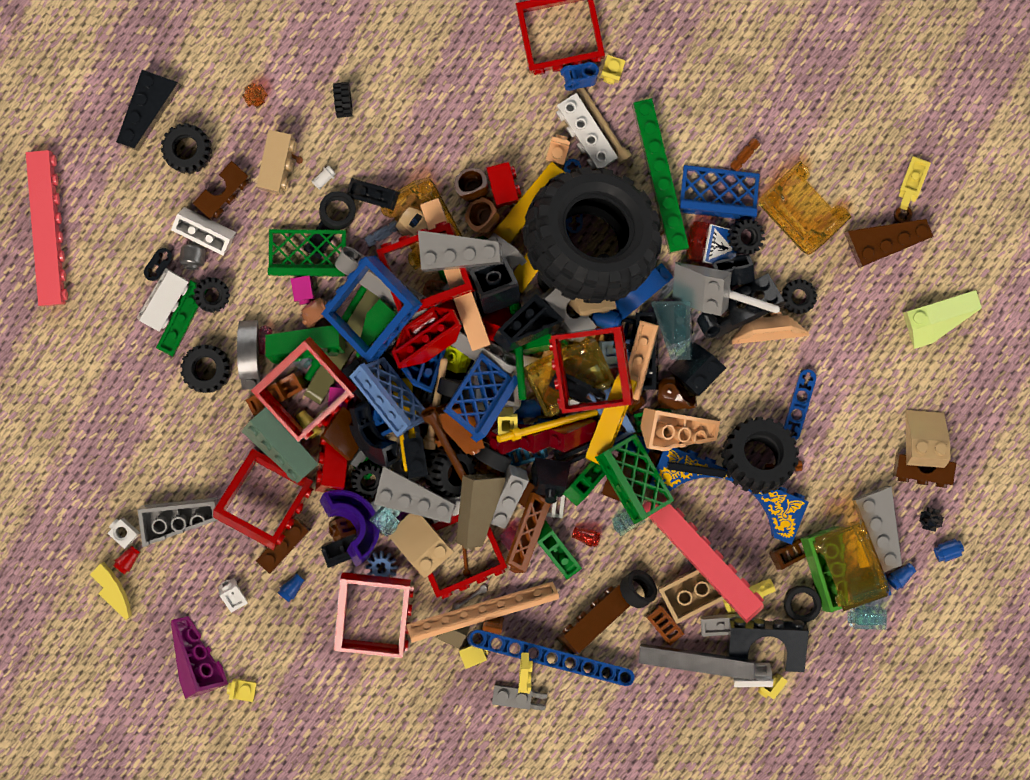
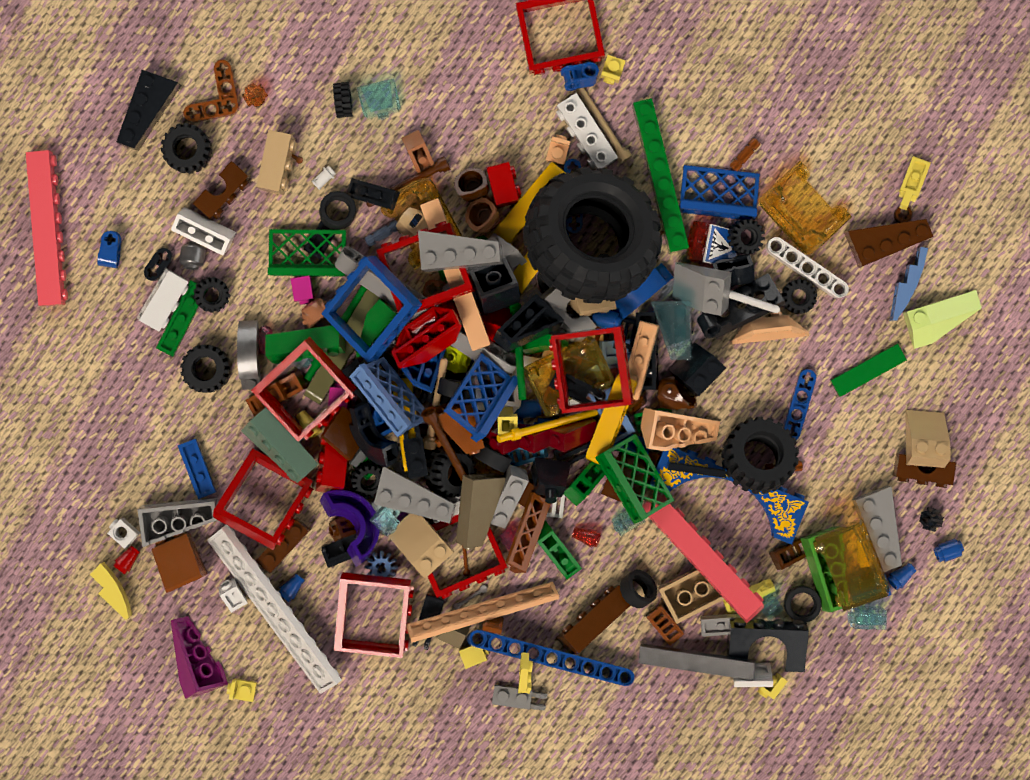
none -> blue piece [97,231,122,269]
none -> dark orange slope [151,532,208,593]
none -> blue plate [177,438,217,499]
none -> dark orange beam [183,60,239,123]
none -> white plate [207,525,342,694]
none -> clear light blue torso [357,78,401,119]
none -> reddish brown piece [366,156,451,207]
none -> nougat slope [401,130,435,173]
none -> black hinge [412,594,445,650]
none -> clear light blue bracket [761,595,784,621]
none -> white beam [765,237,849,298]
none -> green tile [830,344,907,397]
none -> medium blue slope [889,247,928,321]

